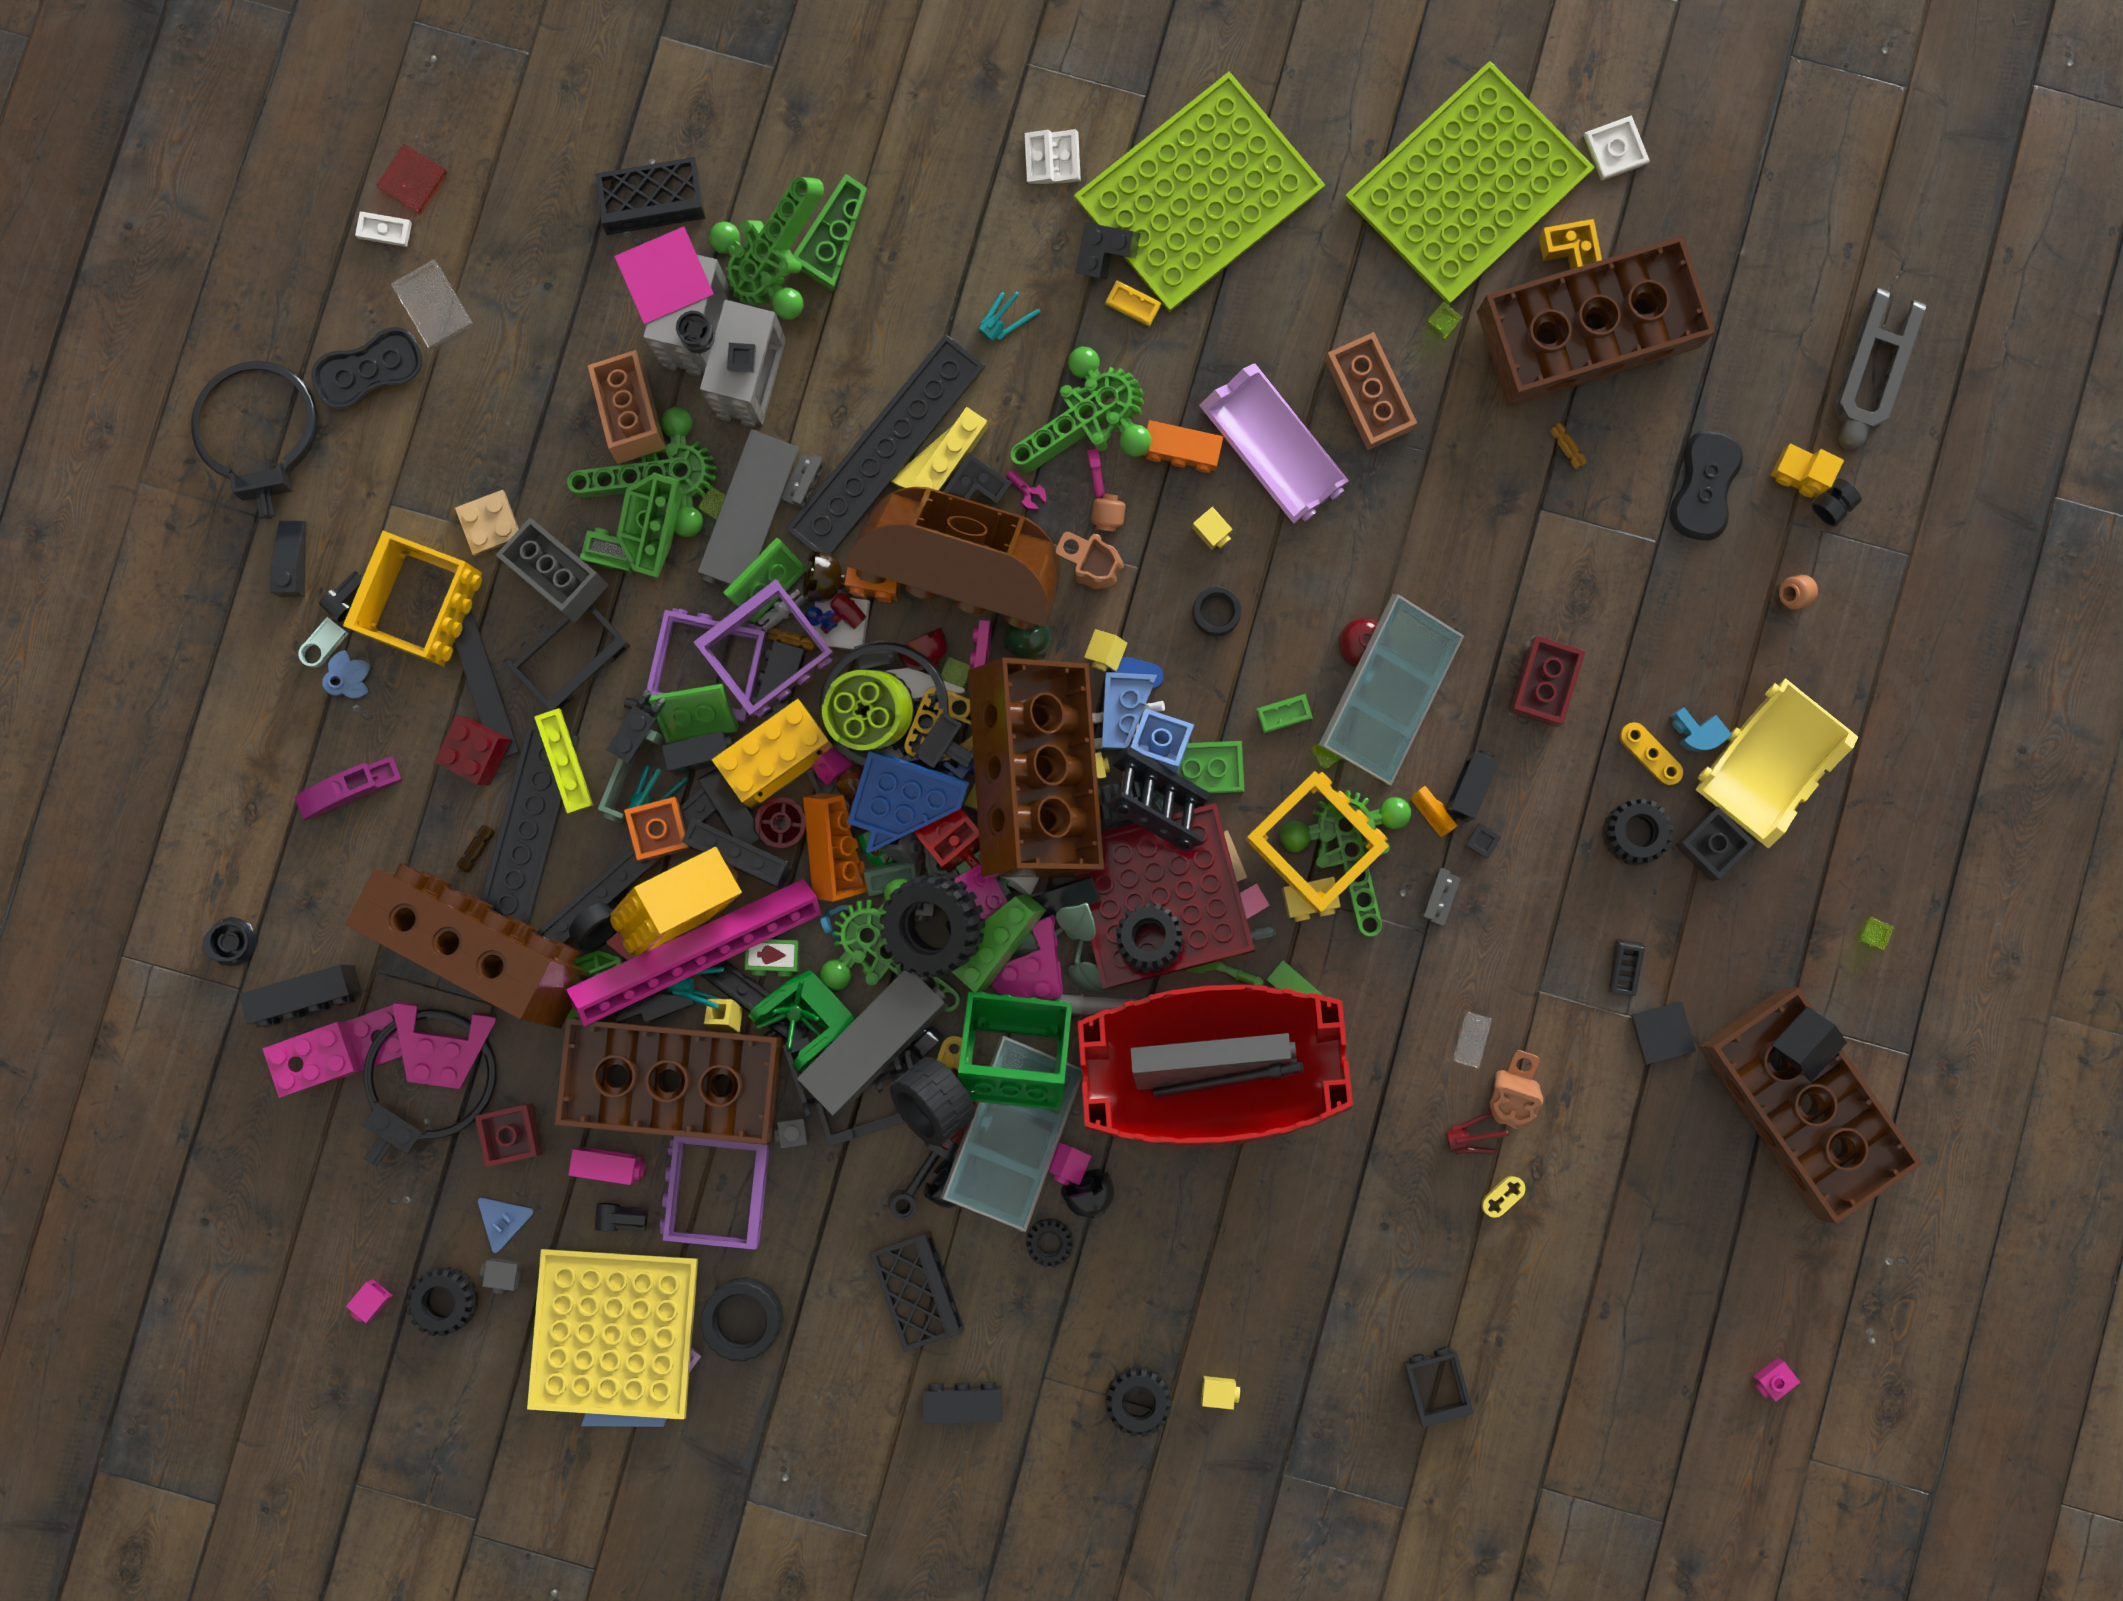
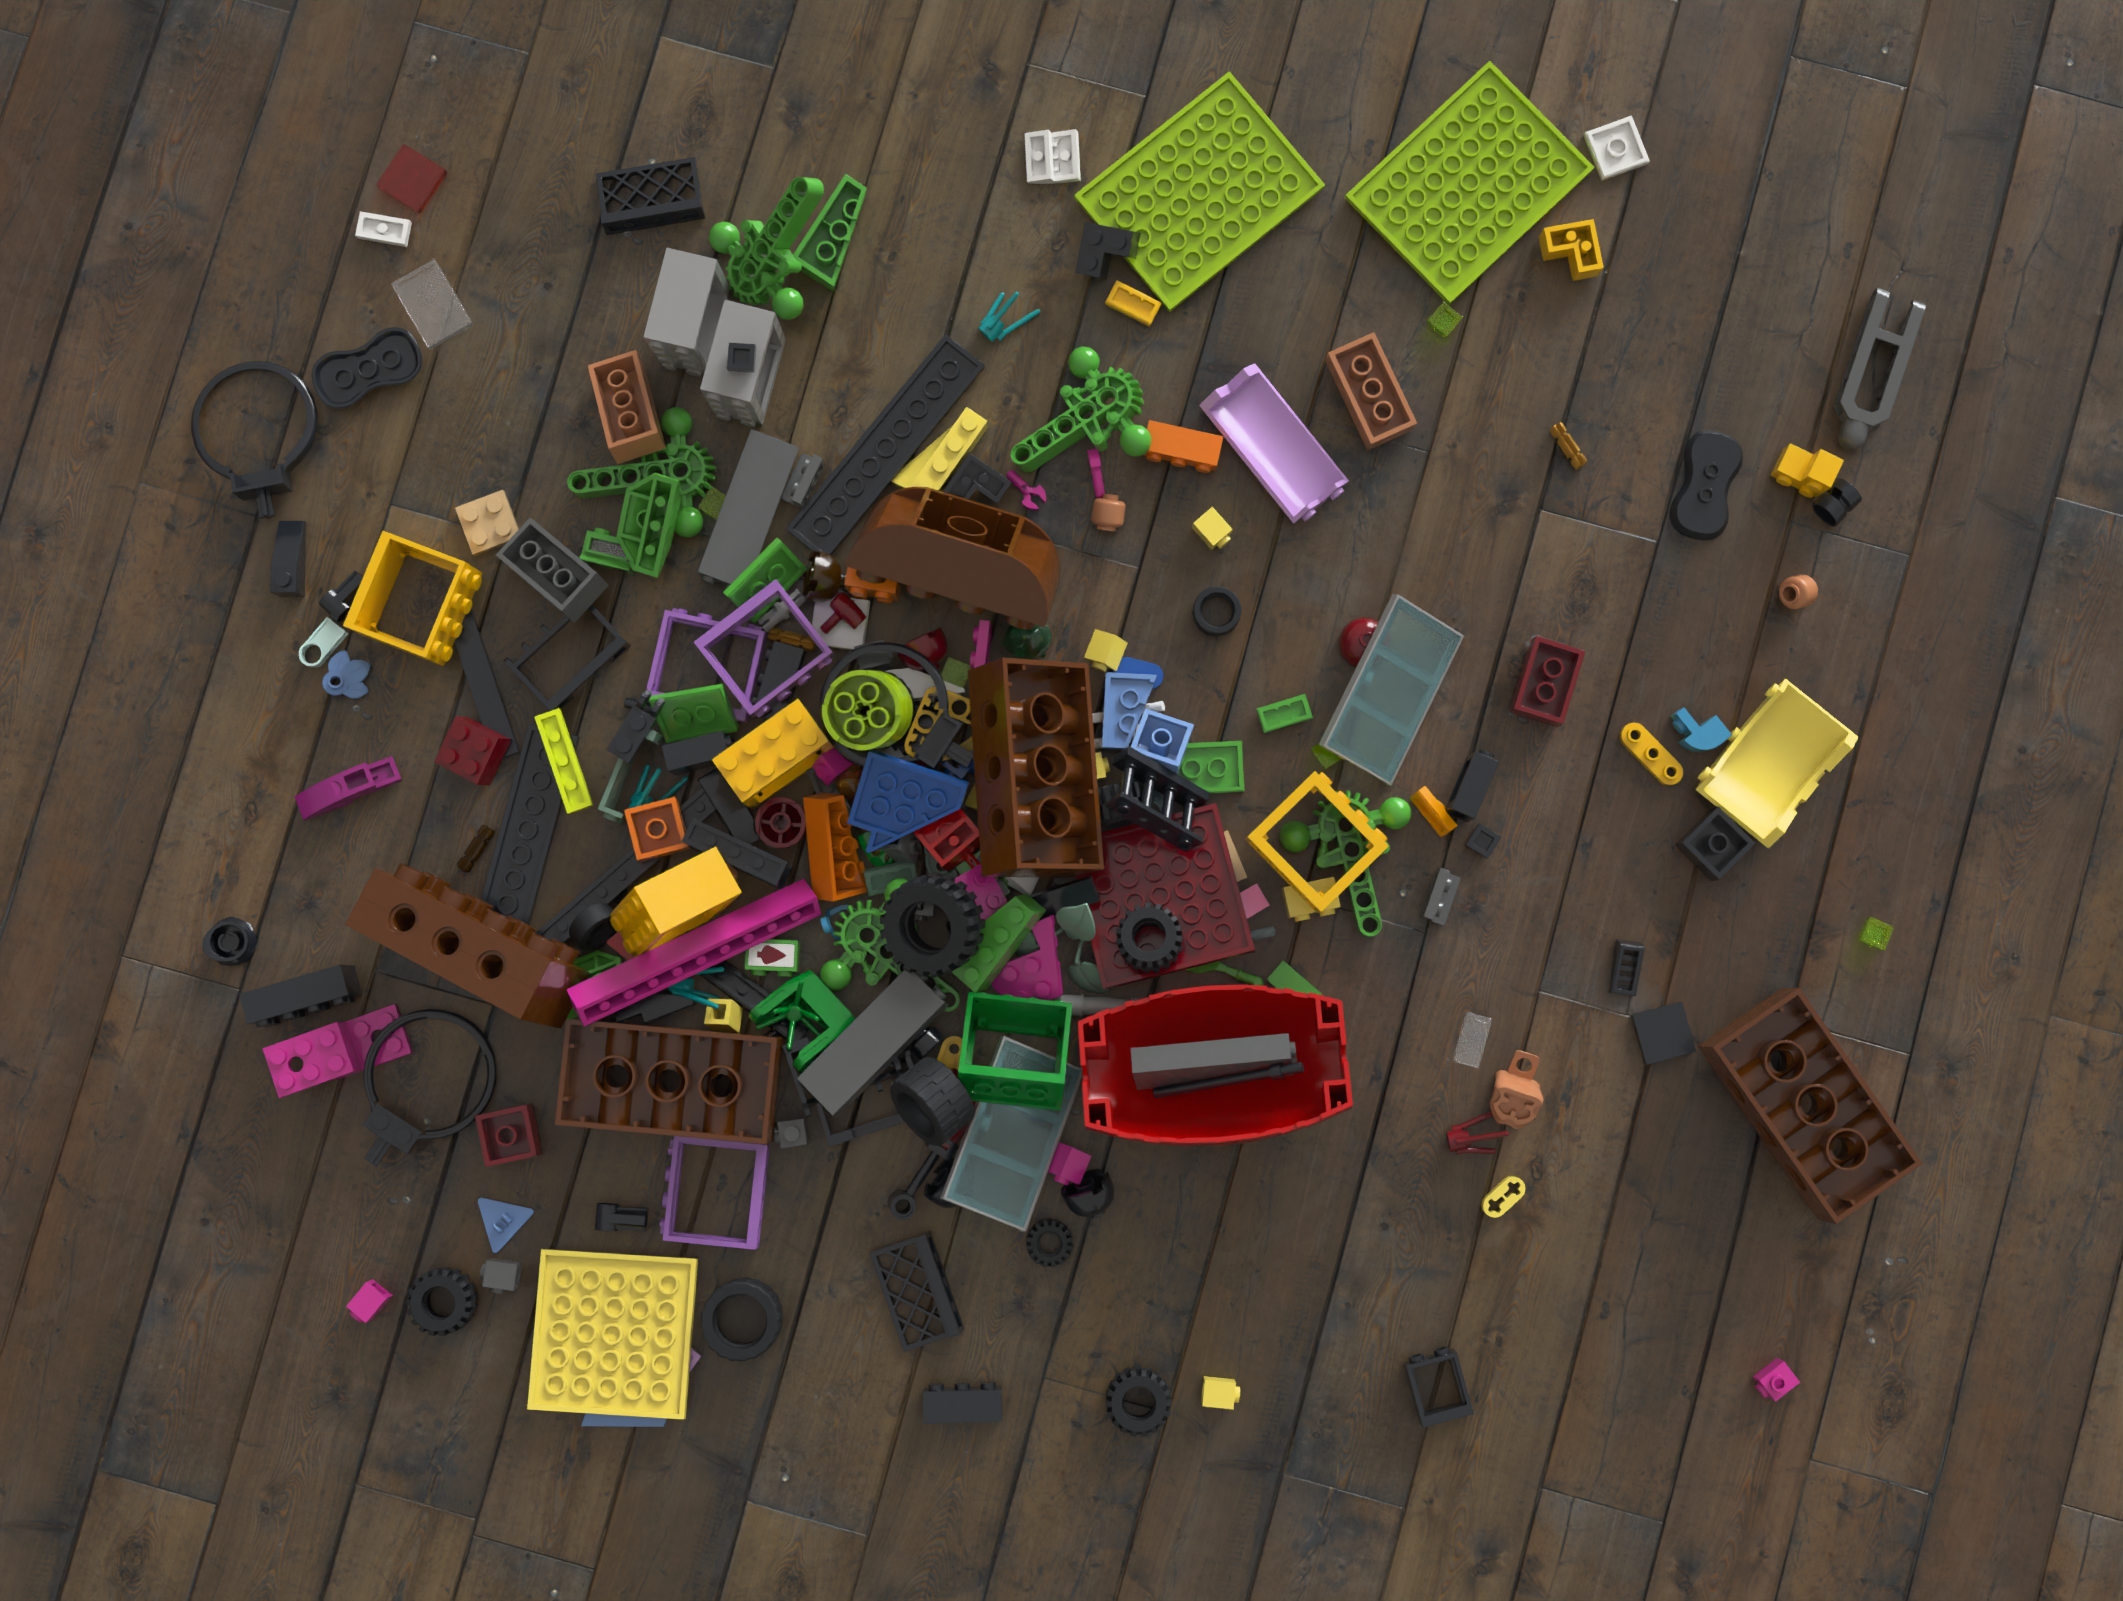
dark pink wing [393,1001,497,1089] -> none
dark pink window [568,1146,646,1185] -> none
dark pink sticker [614,227,714,324] -> none
black wheel [676,310,715,354] -> none
clear blue arm [804,606,838,631] -> none
nougat piece [1056,532,1124,590] -> none
reddish brown brick [1477,236,1715,407] -> none
black tyre [1603,799,1674,865] -> none
black slope [1771,1006,1847,1082] -> none

